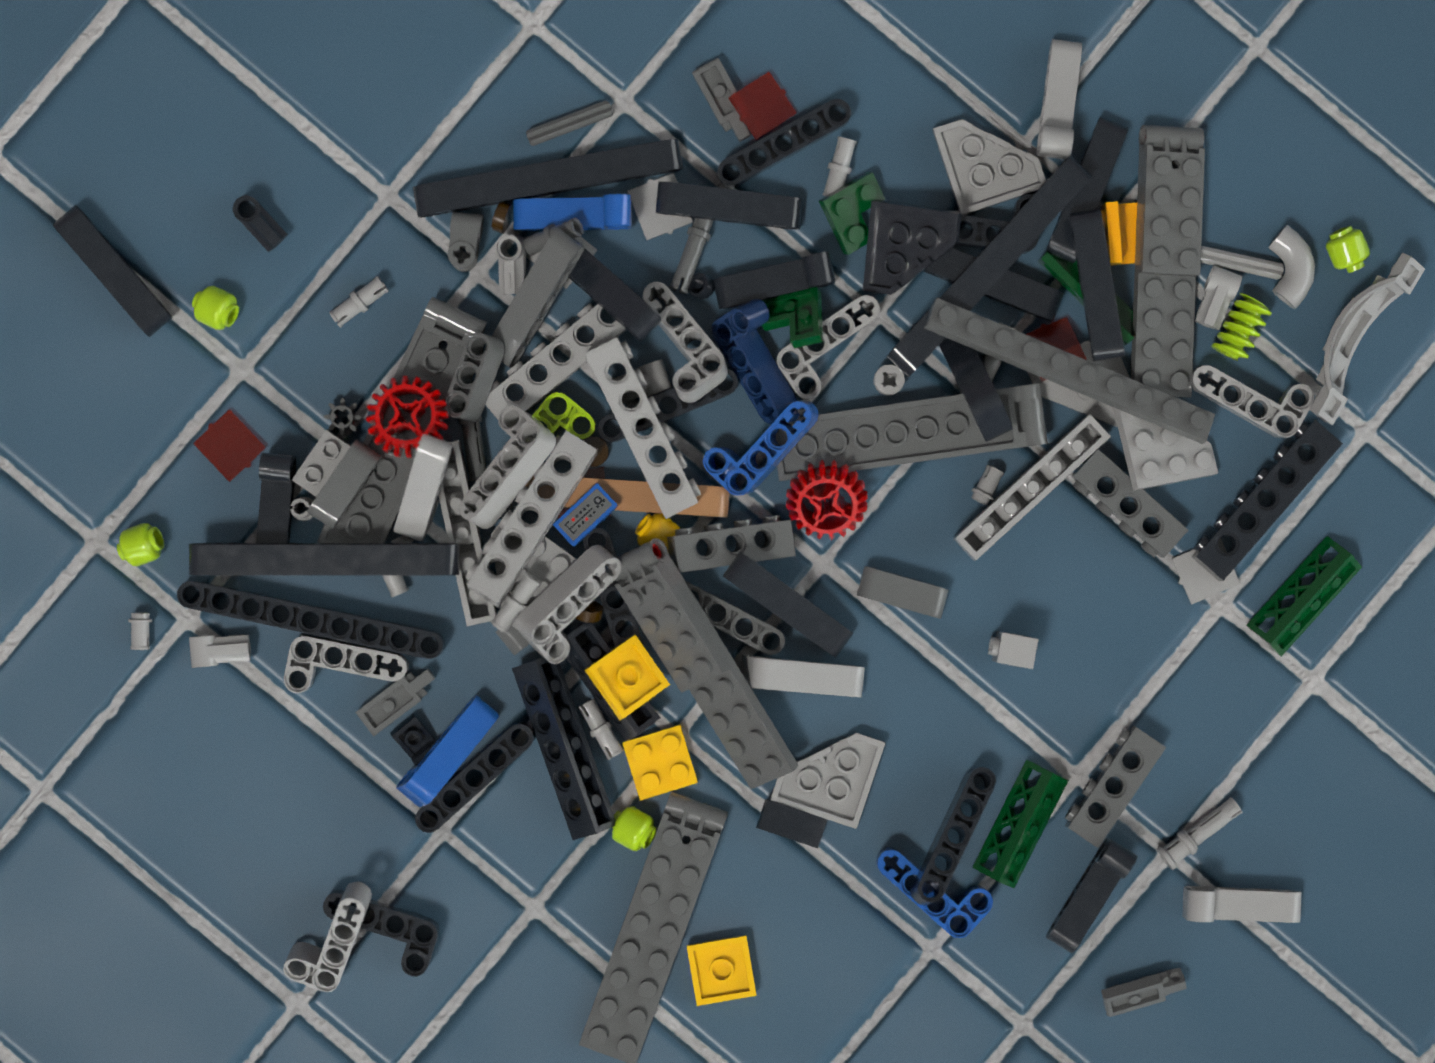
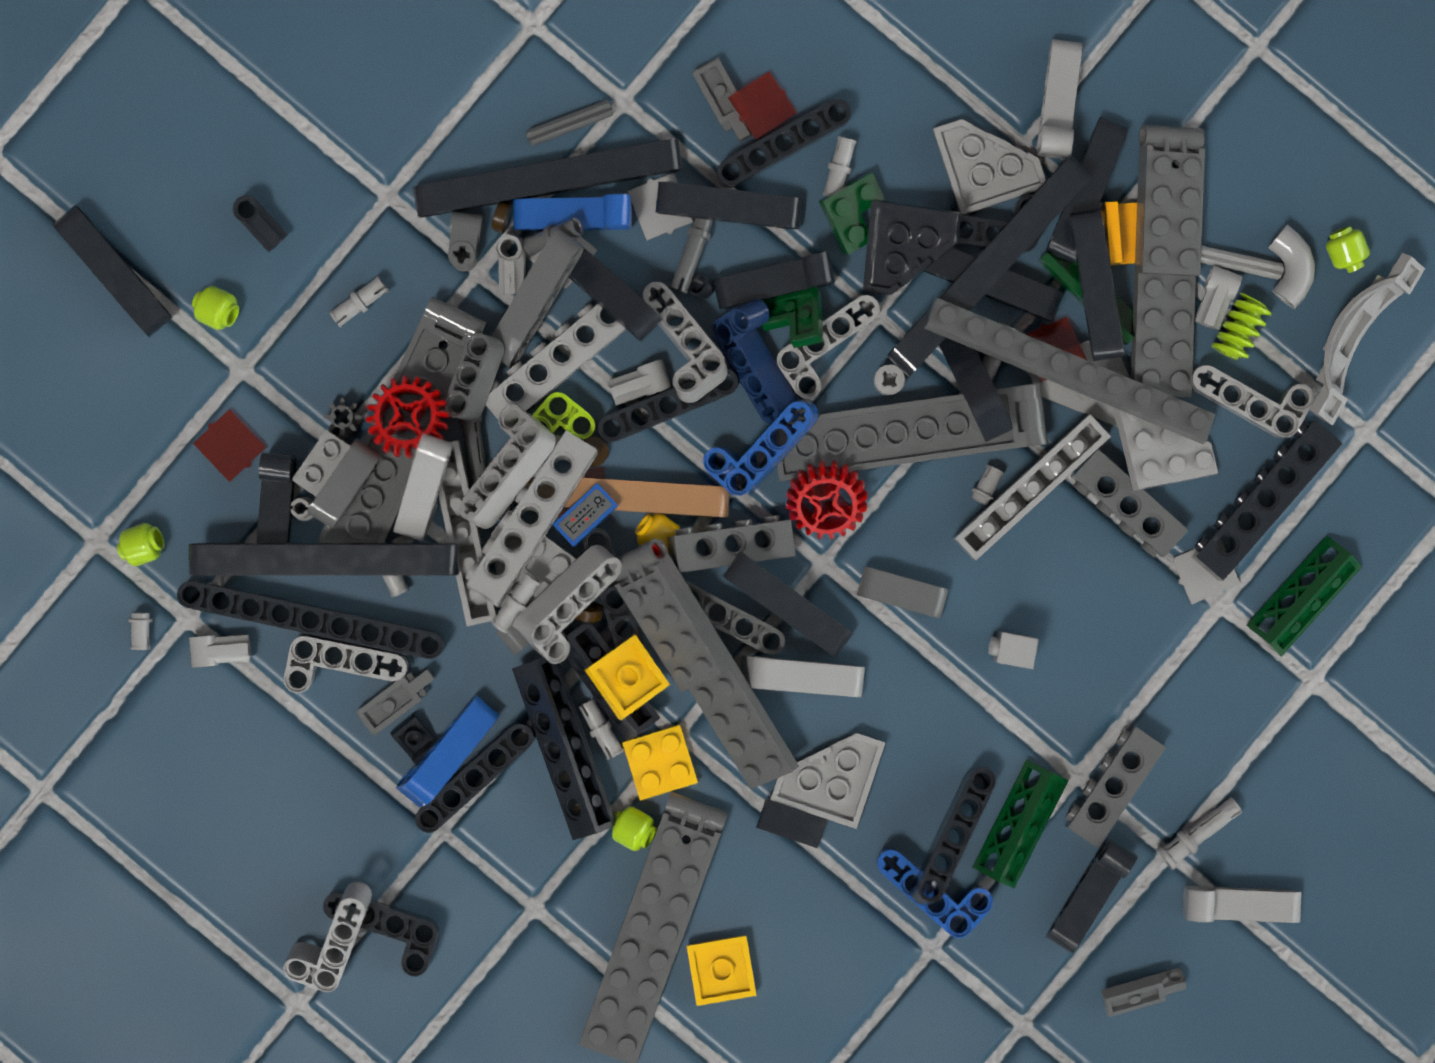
light grey brick [584,338,701,519] -> none

